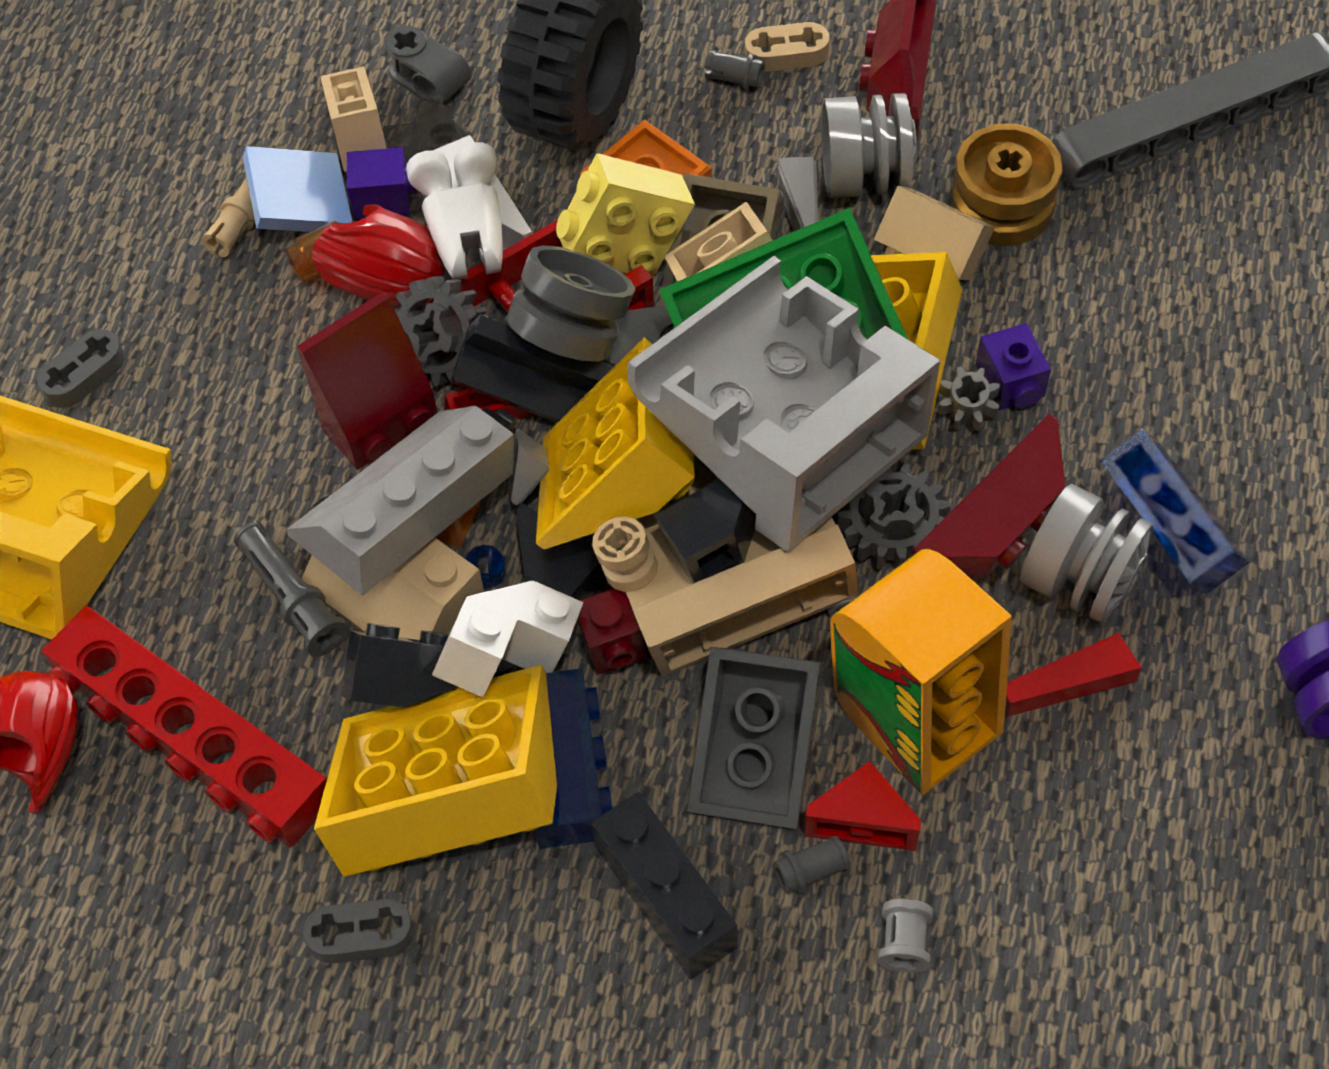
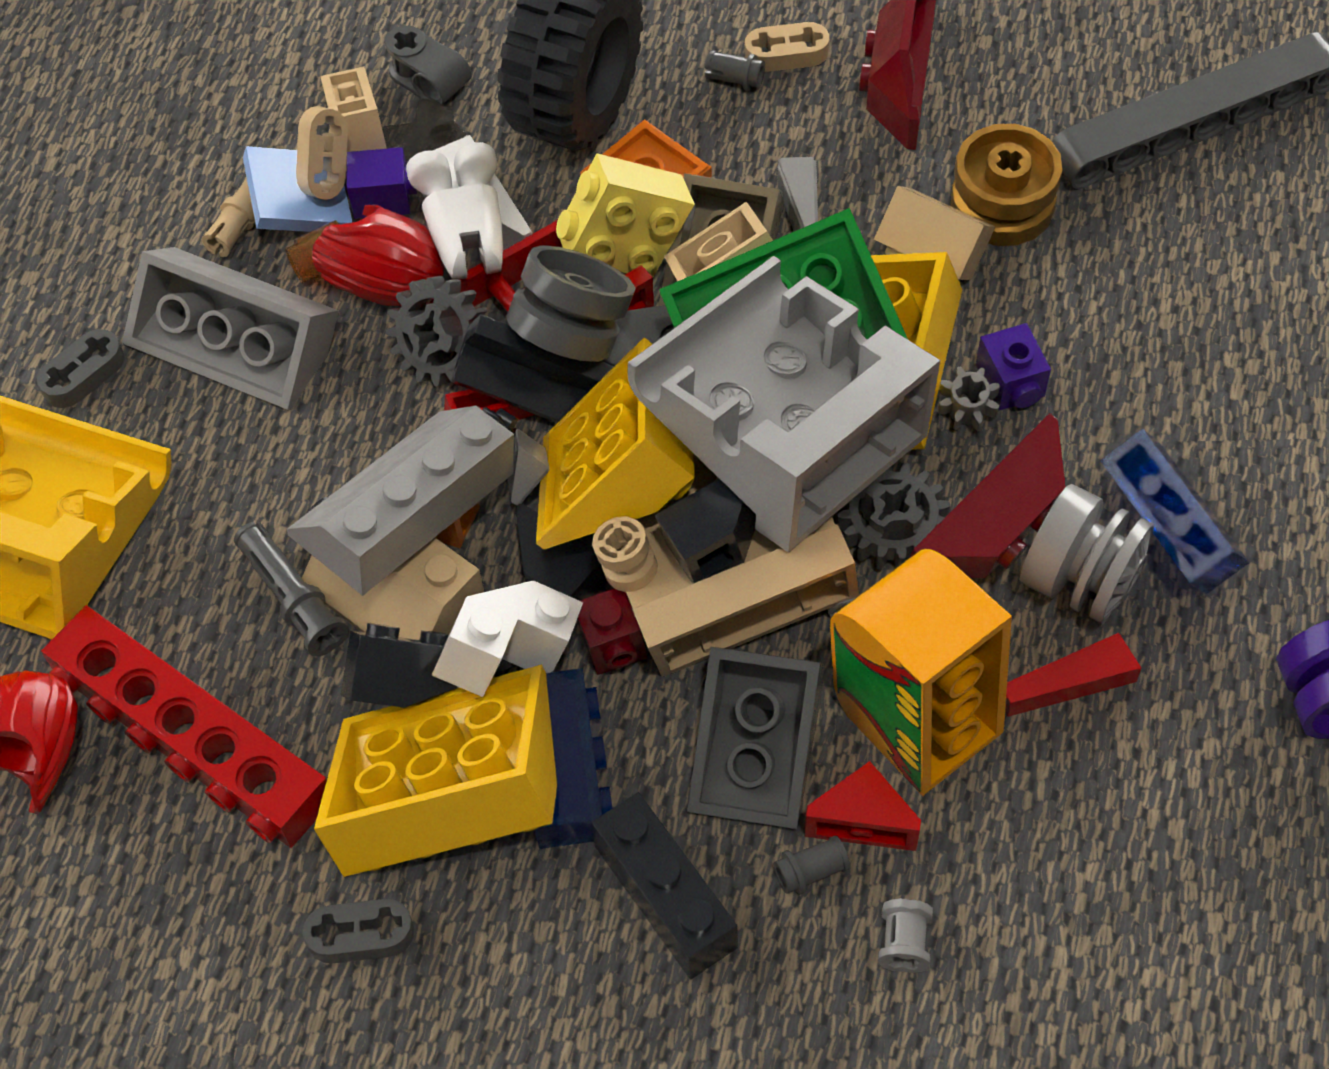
dark red slope [297,291,438,470] -> none
clear blue hinge [465,545,507,589] -> none
light grey wheel [821,93,917,198] -> none
none -> light grey slope [122,247,339,410]
none -> tan beam [296,106,348,200]

